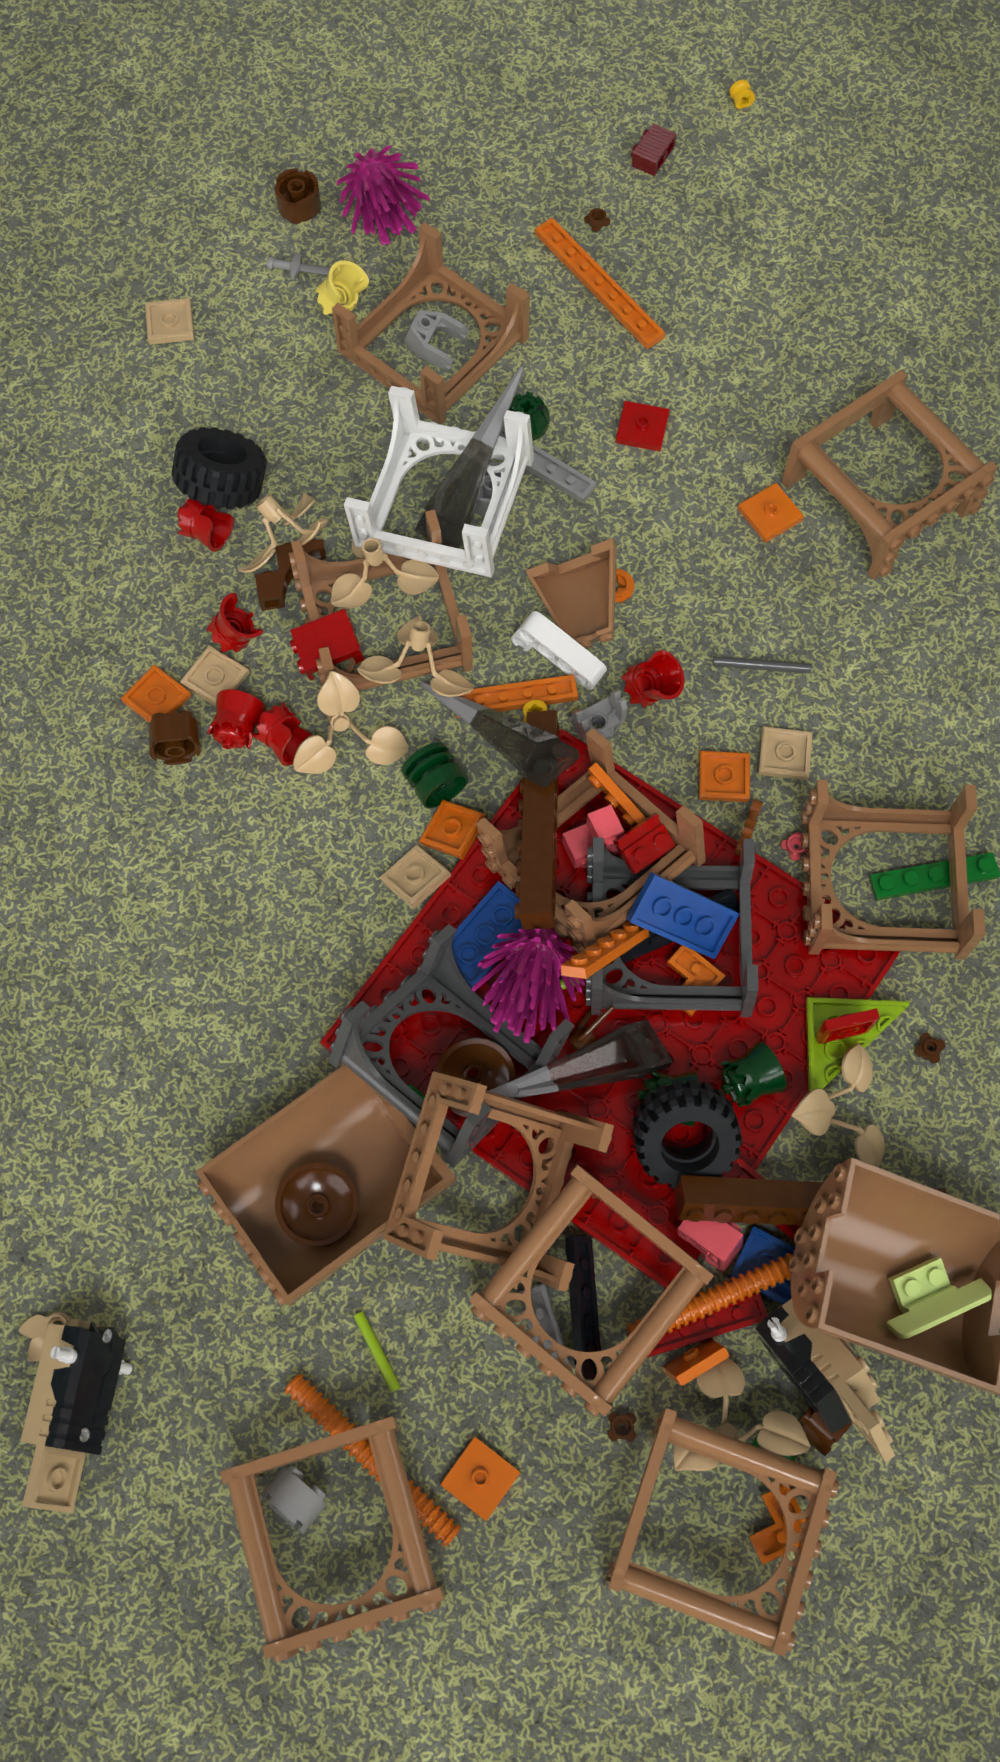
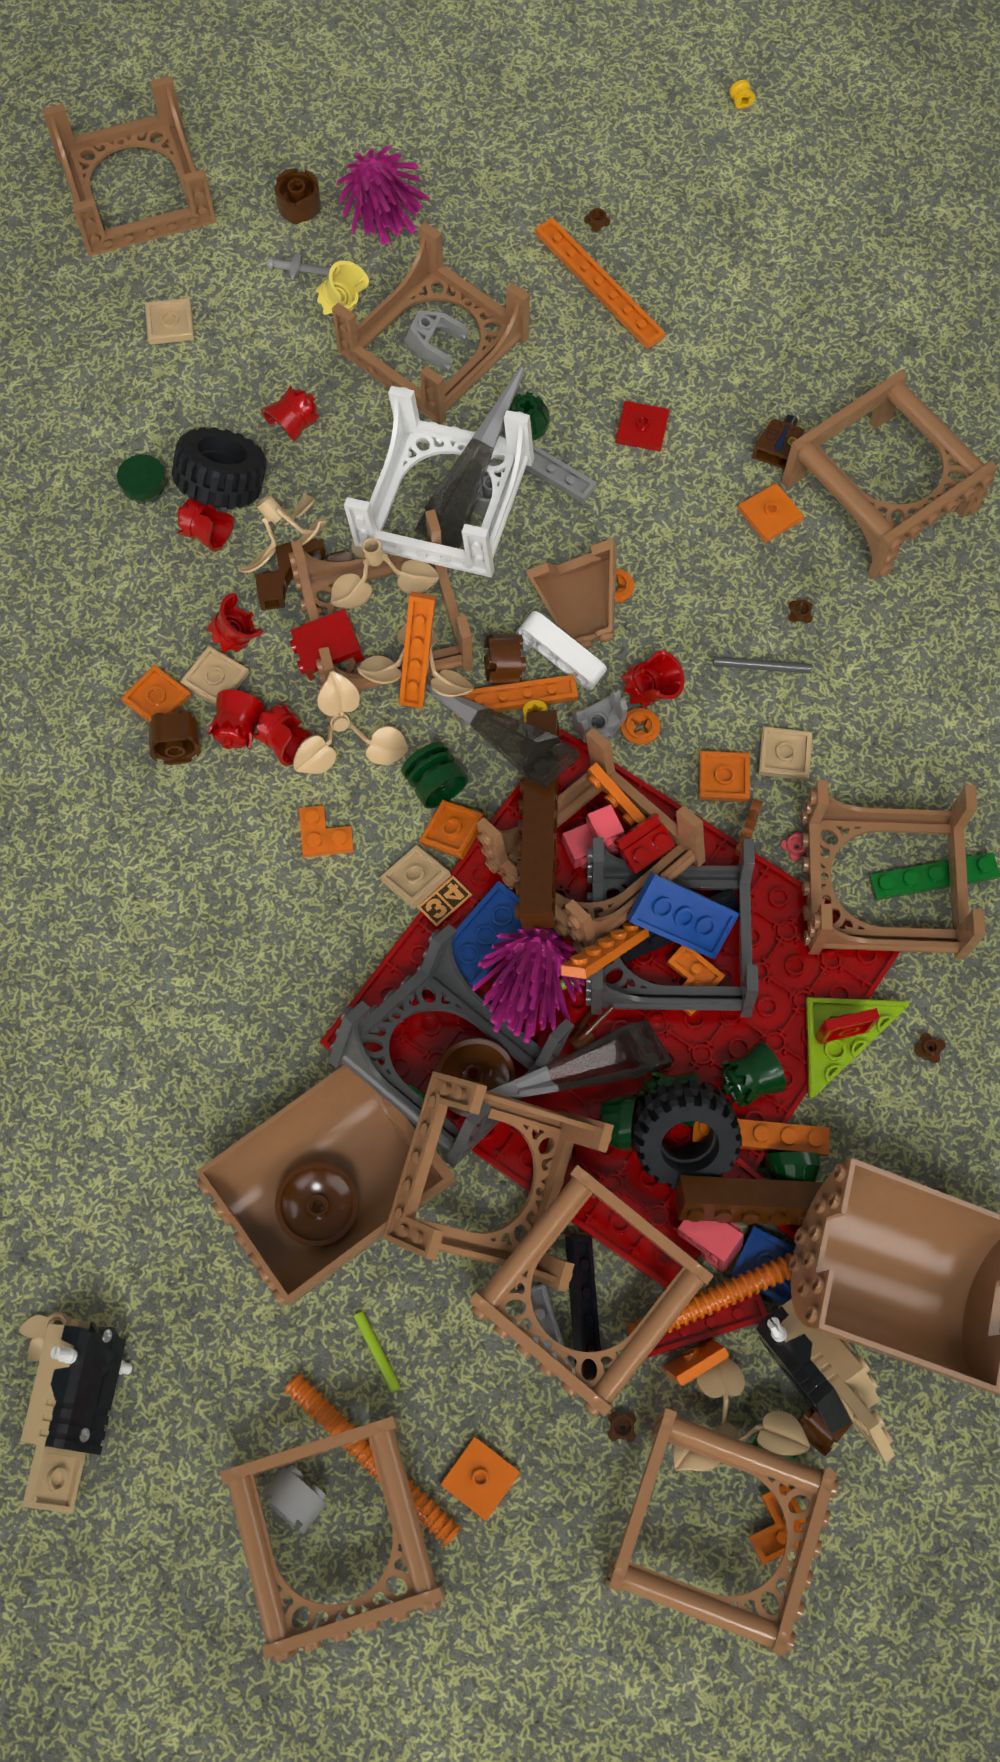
dark red brick [631,123,677,176] -> none
tan plant [791,1043,885,1168] -> none
yellowish green plate [886,1257,992,1339] -> none
none -> medium nougat arch [42,76,216,257]
none -> dark green piece [117,454,166,505]
none -> red hat [261,385,320,441]
none -> orange plate [299,805,354,858]
none -> reddish brown tile [326,549,352,562]
none -> orange plate [399,591,436,709]
none -> clear orange sticker [418,876,472,926]
none -> reddish brown brick [484,634,526,684]
none -> dark green piece [600,1095,639,1151]
none -> orange gear [621,708,660,746]
none -> orange plate [691,1119,830,1157]
none -> reddish brown torso [752,415,804,469]
none -> dark green piece [765,1152,821,1182]
none -> reddish brown plate [788,599,813,624]

